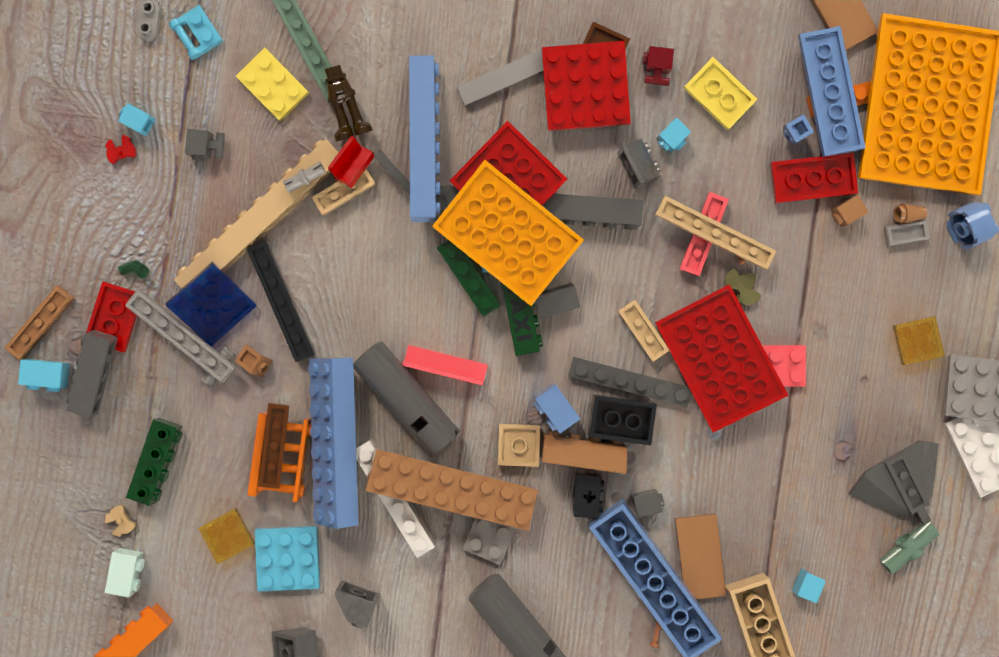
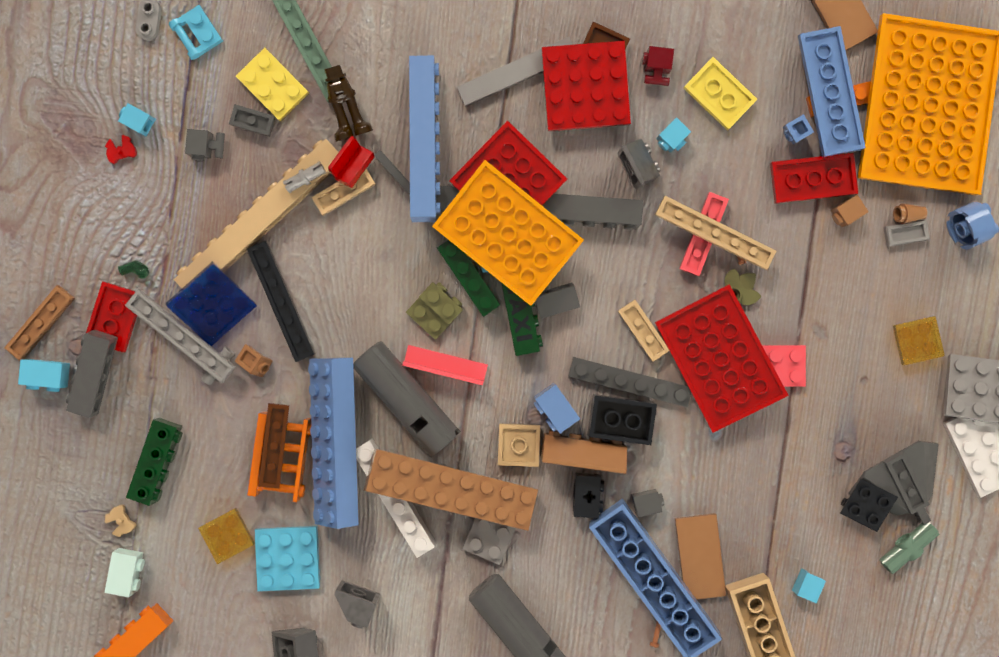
none -> dark grey plate [229,104,276,137]
none -> olive plate [406,282,463,340]
none -> black hinge [840,478,898,532]

